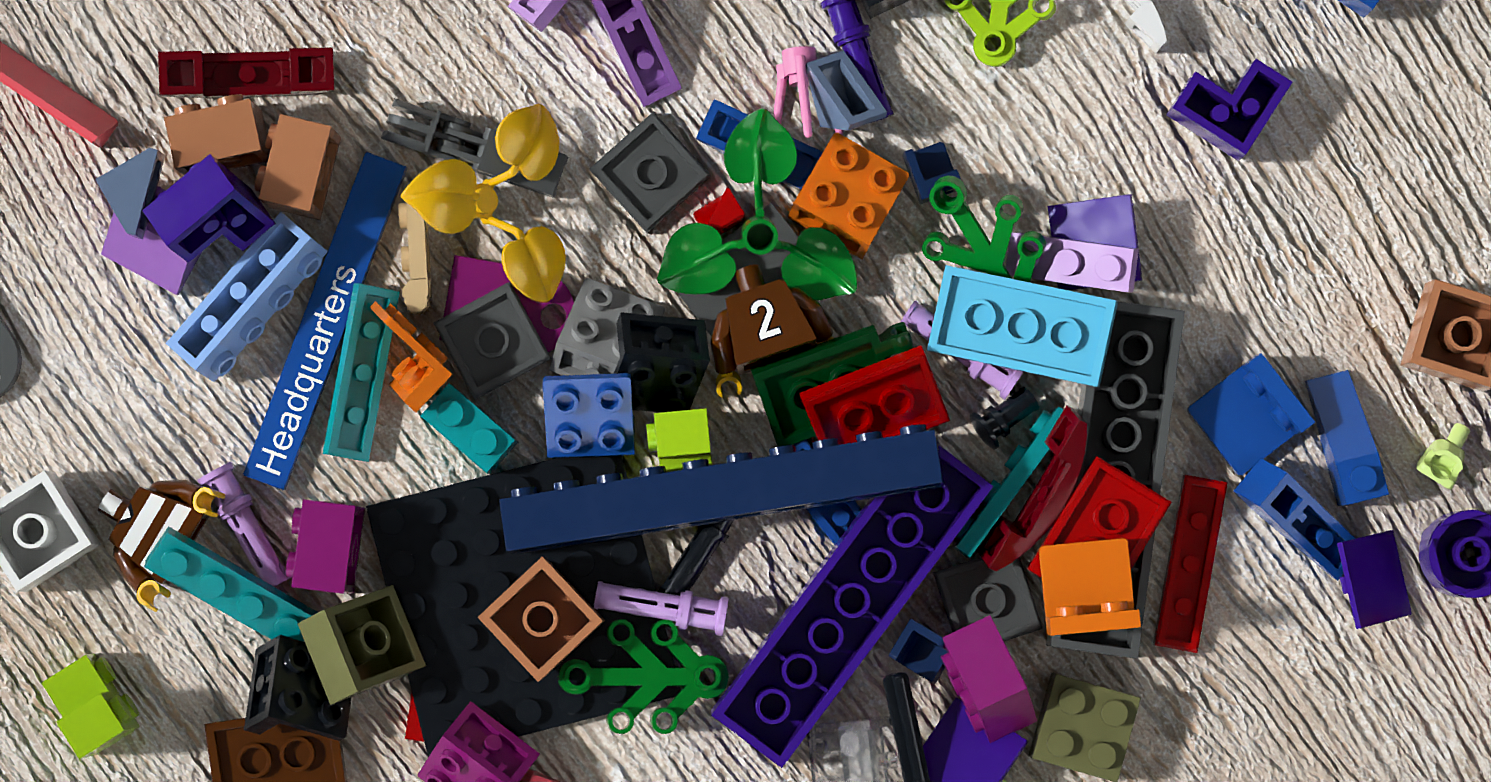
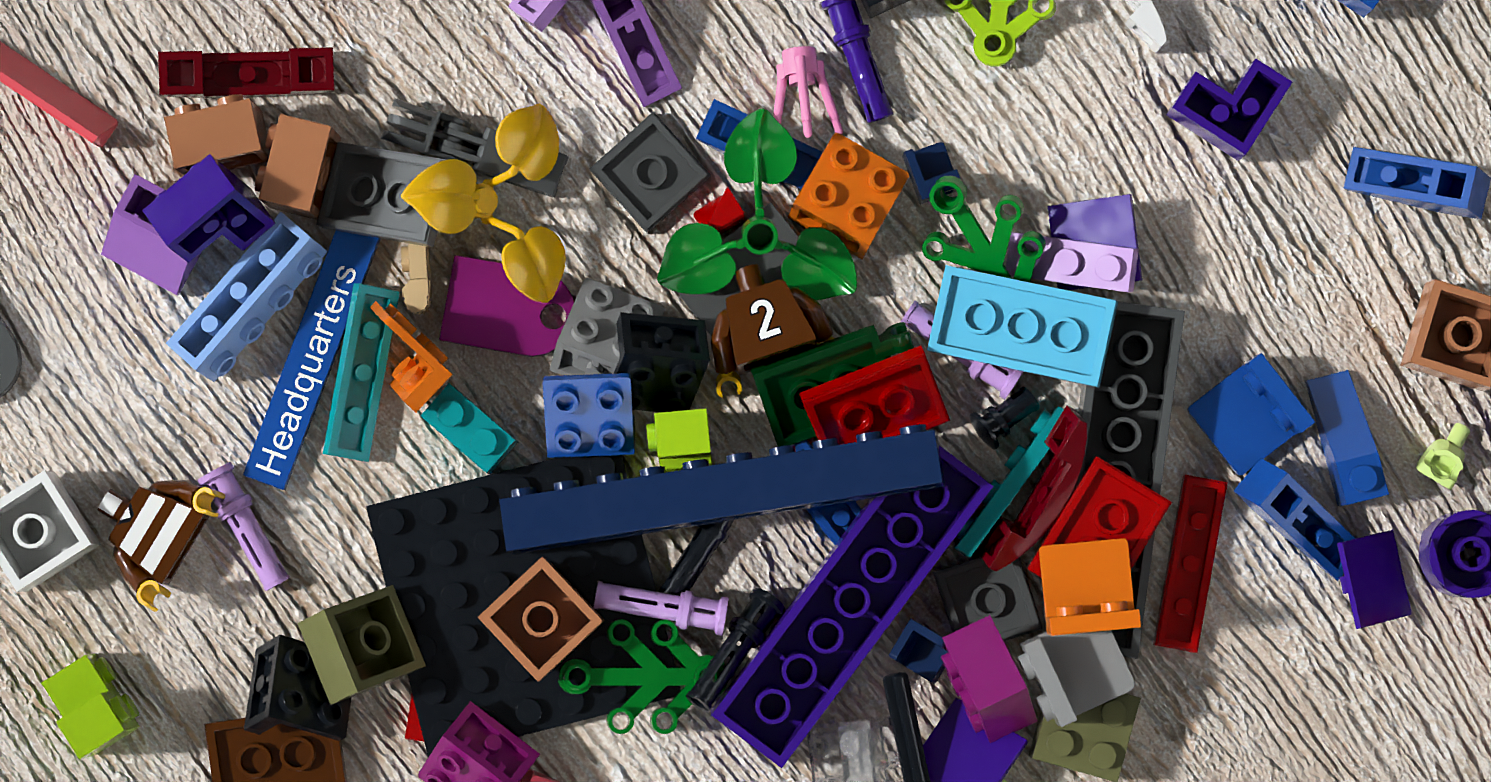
sand blue slope [95,148,165,240] -> none
teal plate [144,526,318,641] -> none
magenta brick [286,499,365,594] -> none
dark grey tile [433,282,552,400] -> none
sand blue slope [806,50,887,131] -> none
none -> dark grey tile [316,142,447,248]
none -> black pin [686,588,785,712]
none -> light grey bracket [1017,630,1135,727]
none -> blue slope [1344,147,1491,220]

